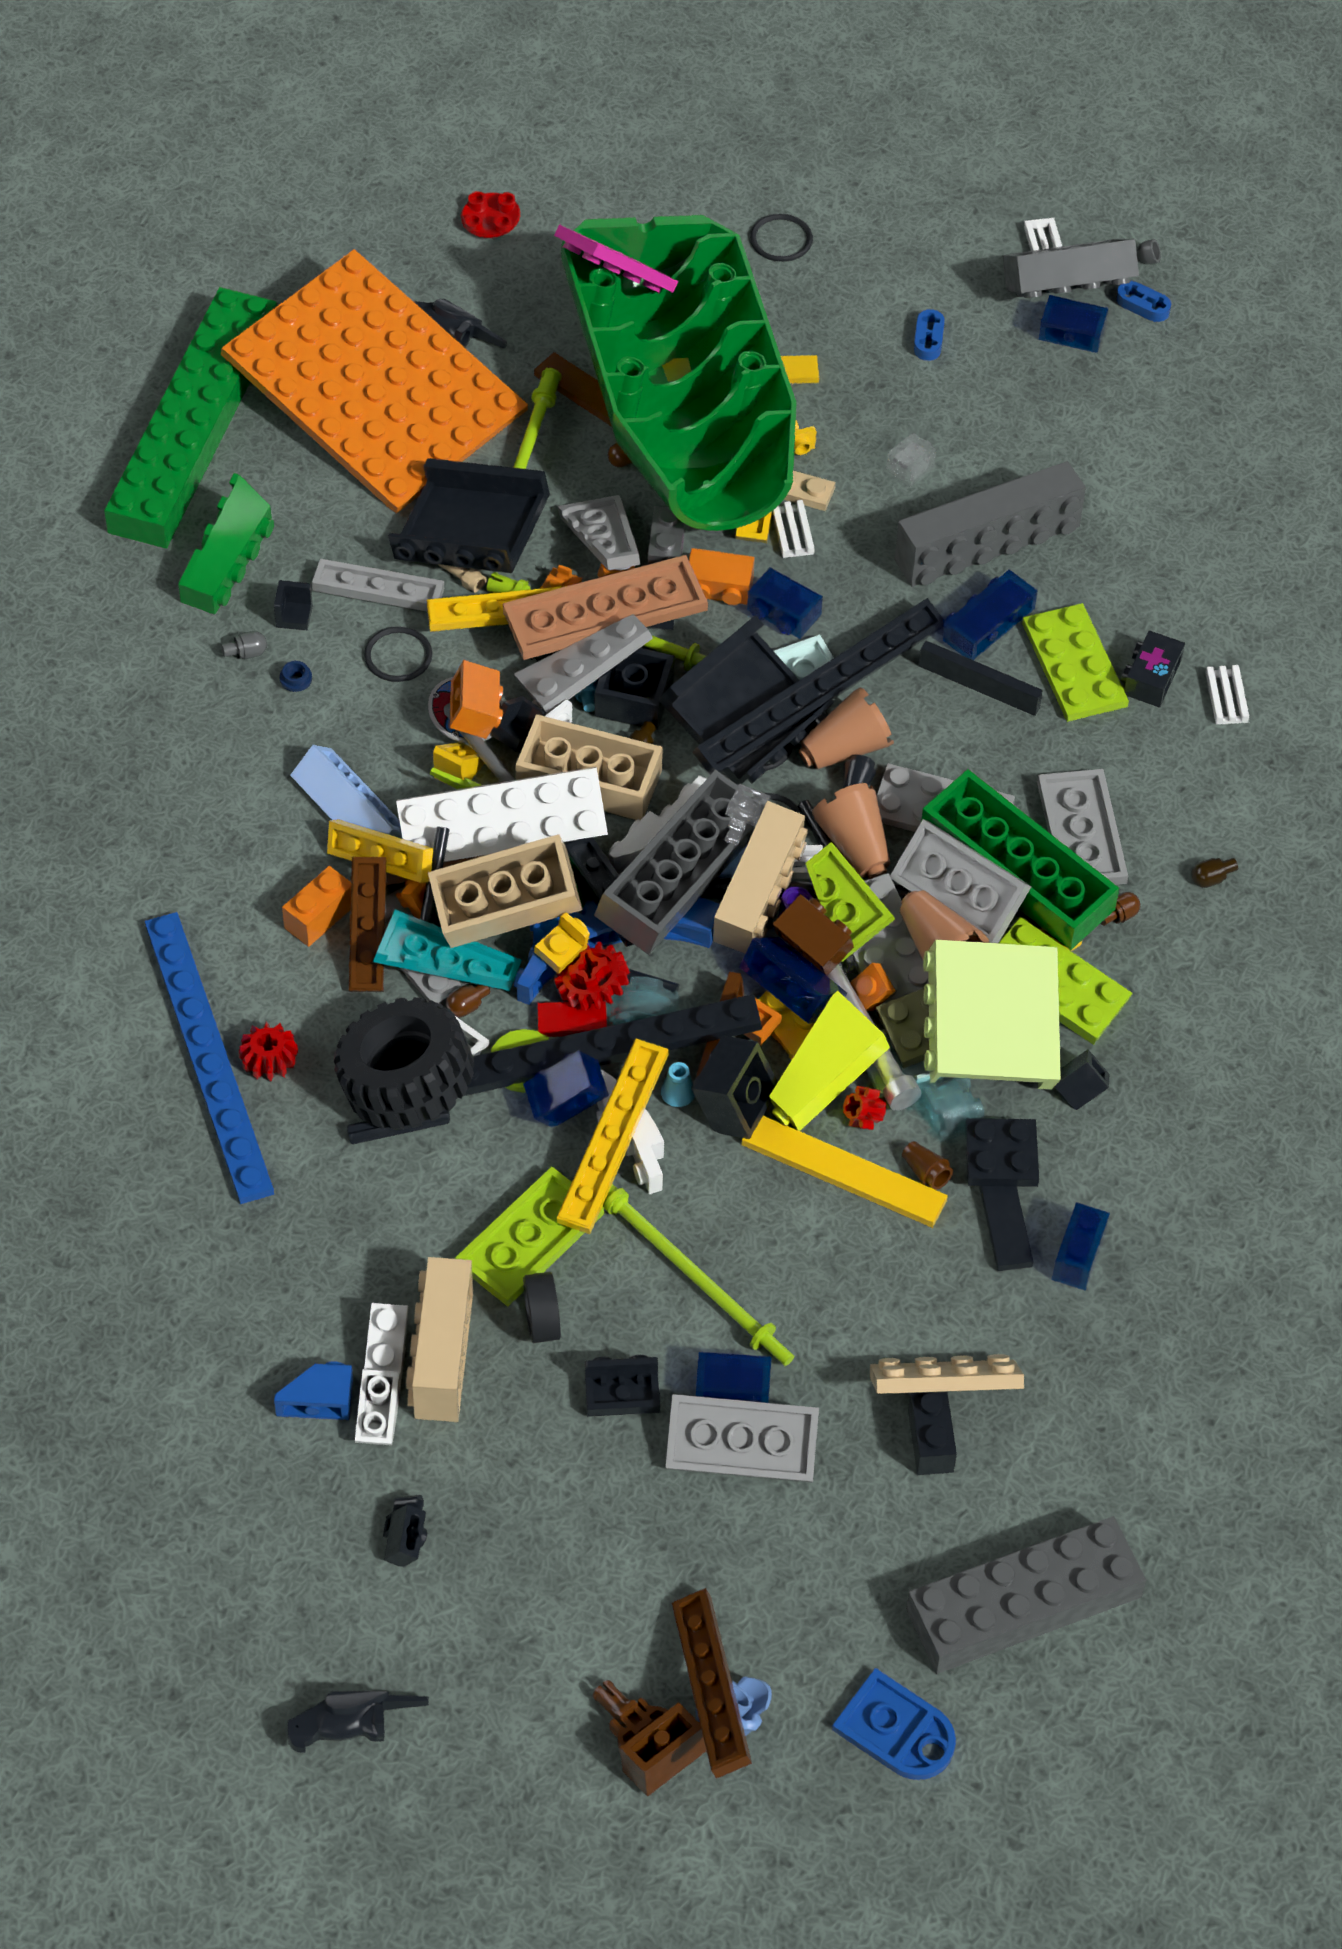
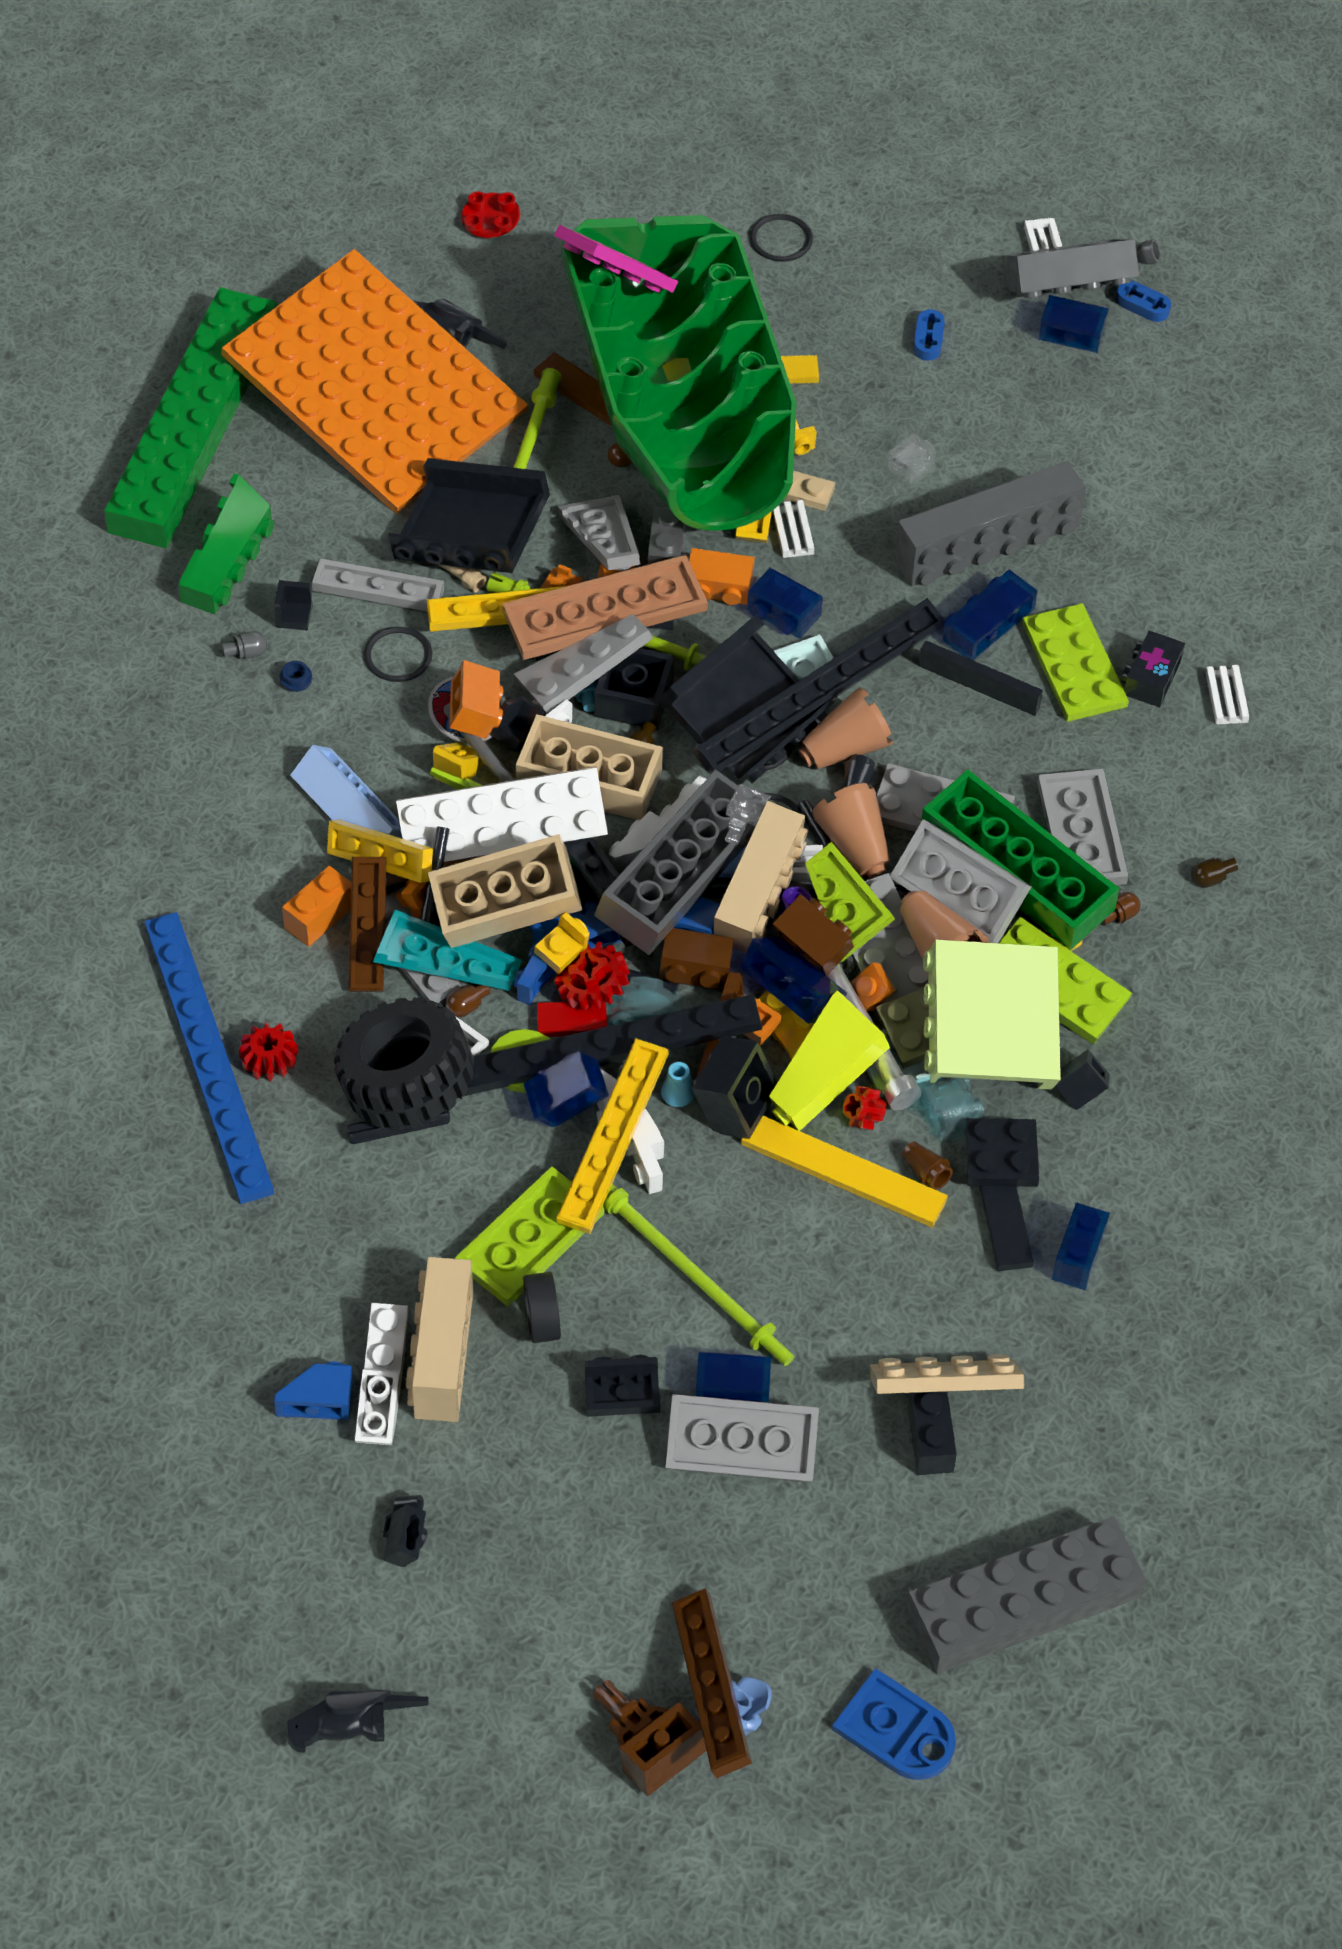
none -> reddish brown brick [658,928,734,990]

